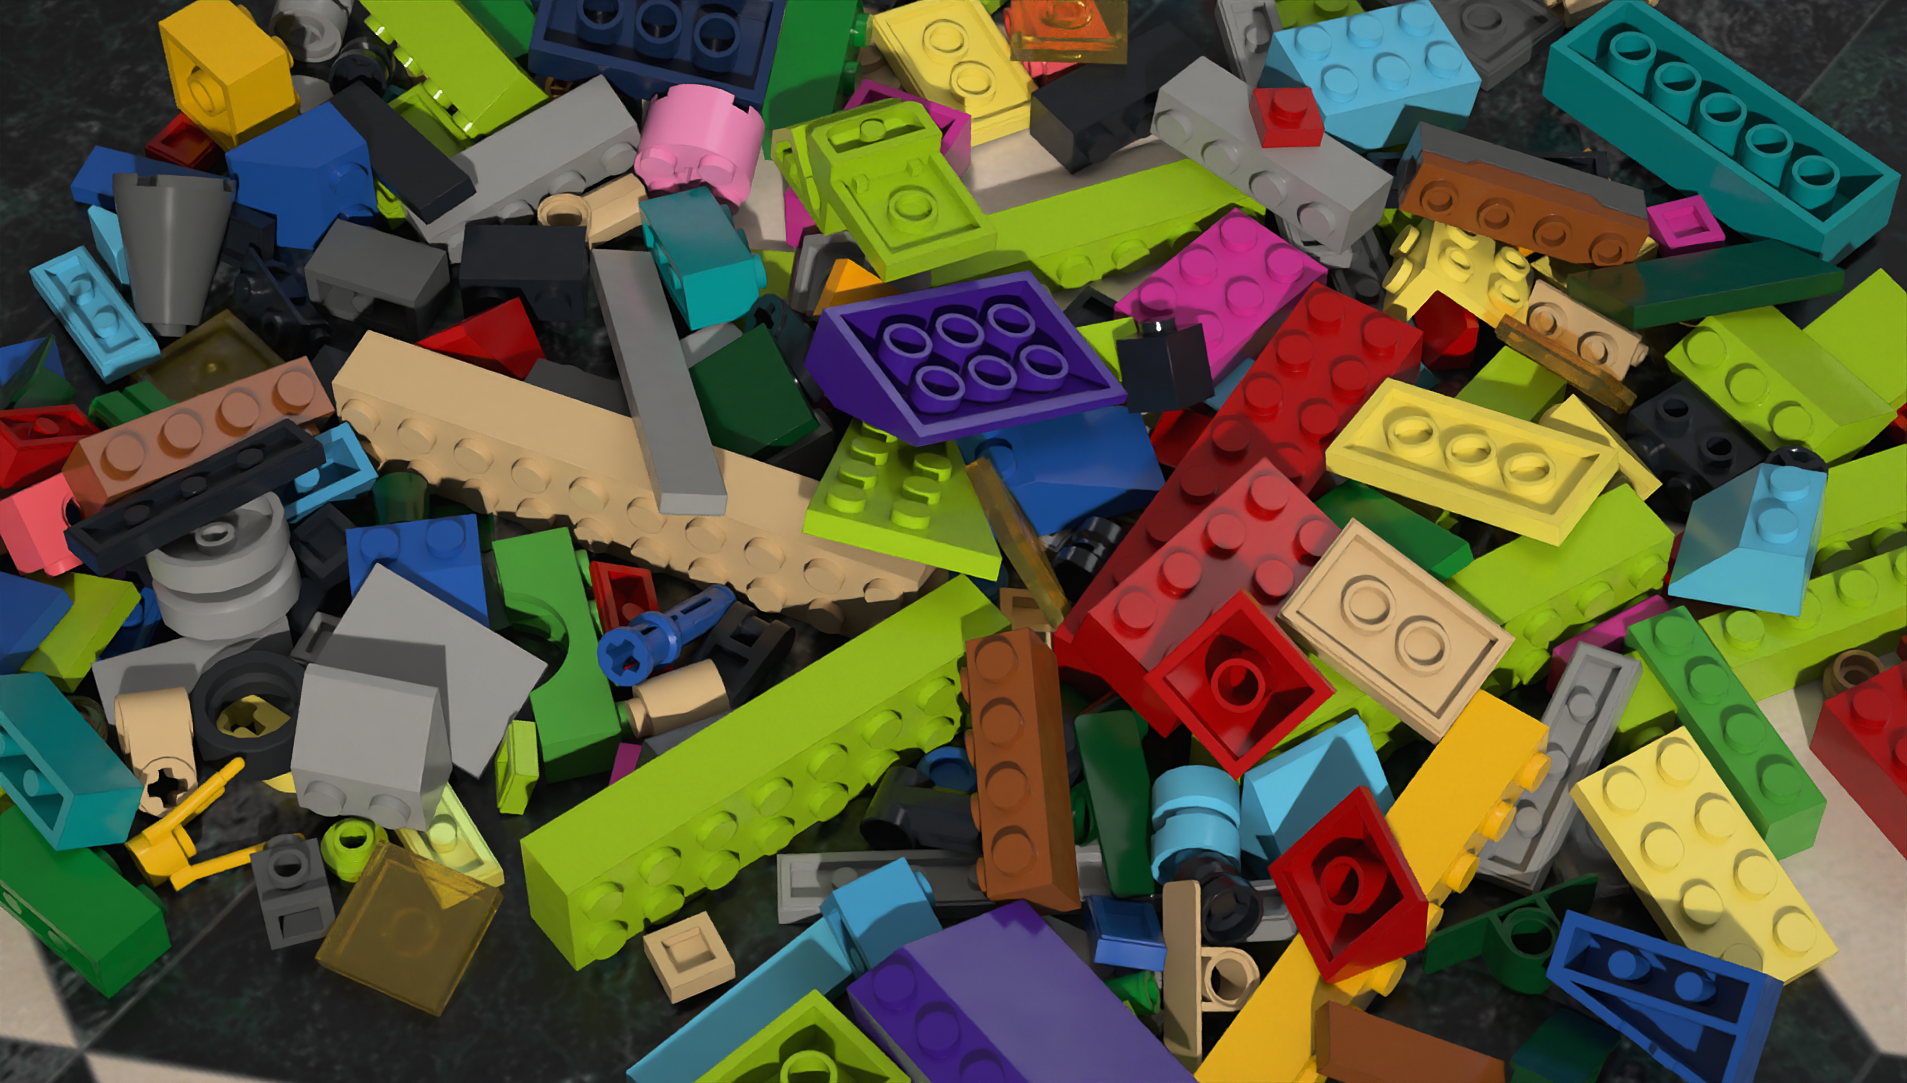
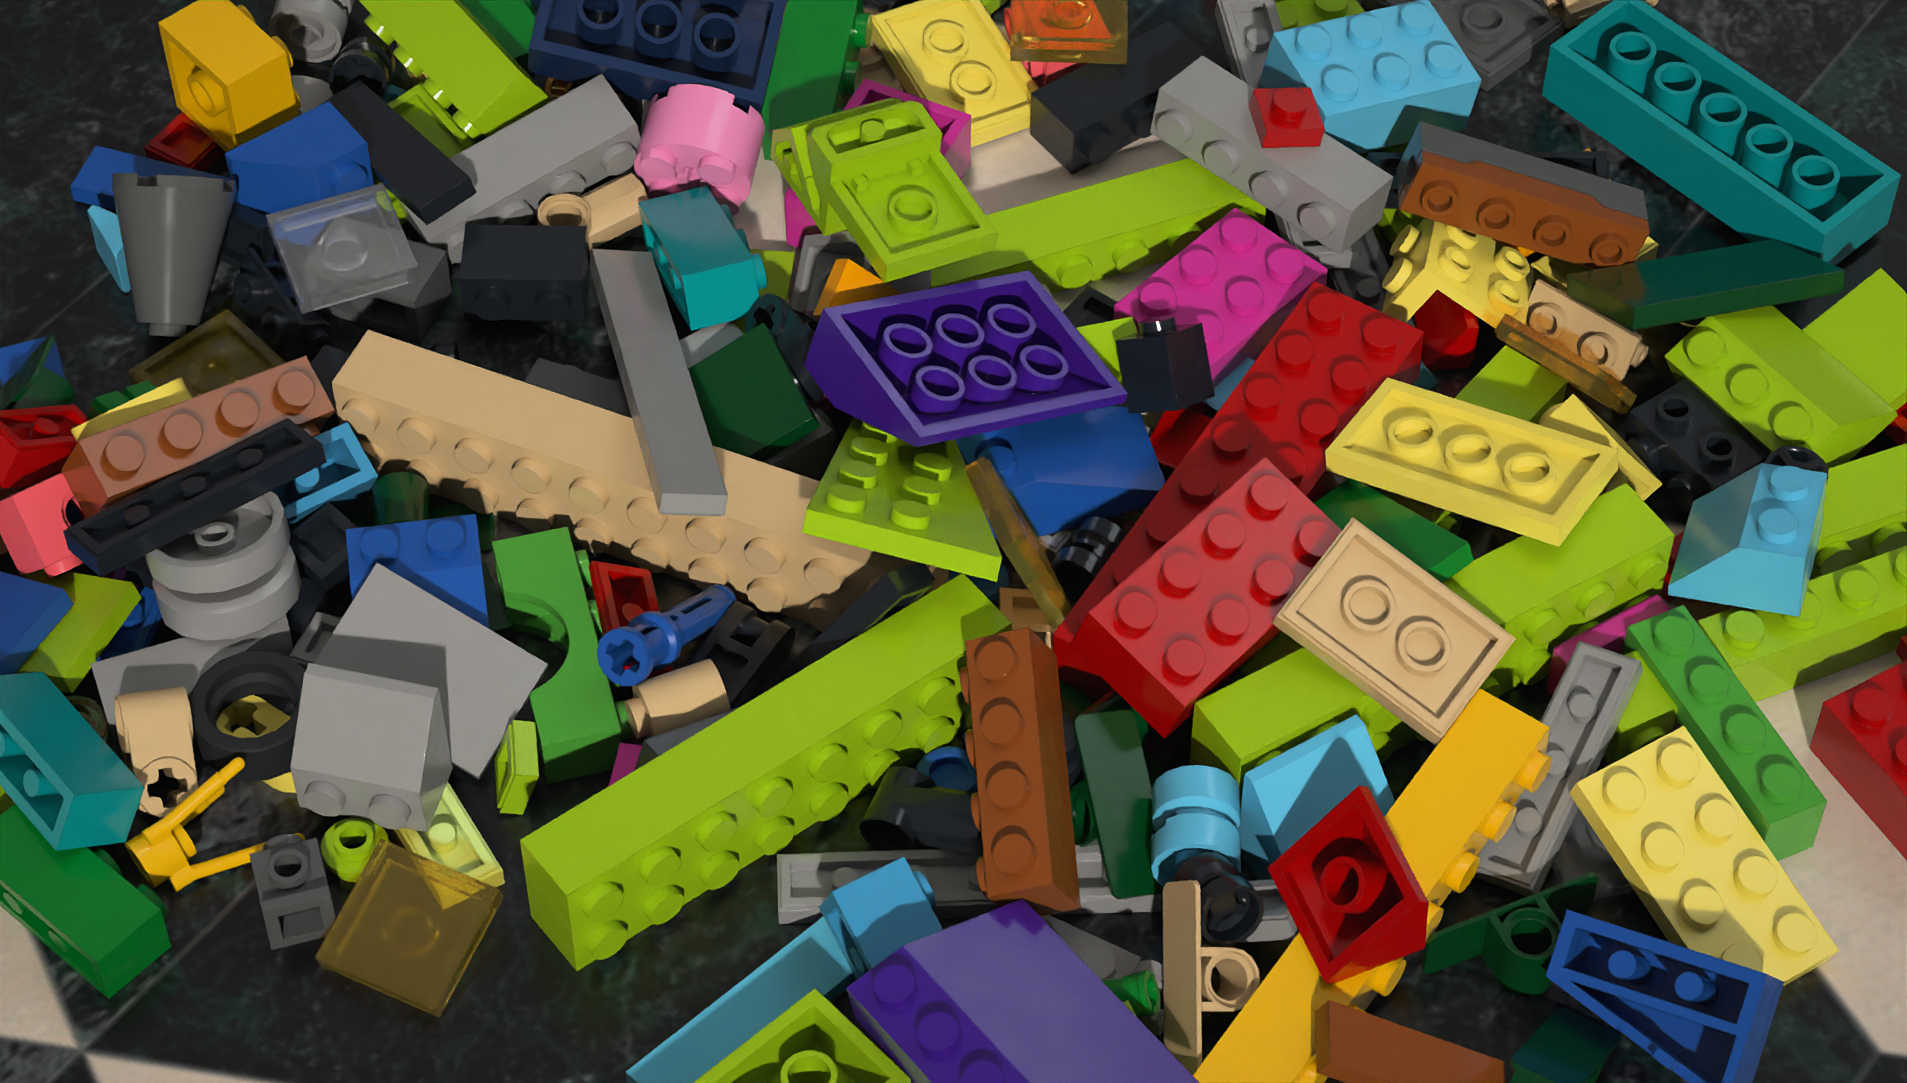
medium azure tile [29,246,162,385] -> none
red slope [412,297,547,382] -> none
tan plate [643,911,736,1004] -> none
blue tile [1083,894,1167,972] -> none
red slope [1143,587,1337,781] -> none
dark pink plate [1646,194,1726,258] -> none
medium nougat plate [1822,650,1886,699] -> none
none -> light yellow beam [71,377,192,442]
none -> clear tile [266,183,420,314]
none -> black tile [764,562,936,691]

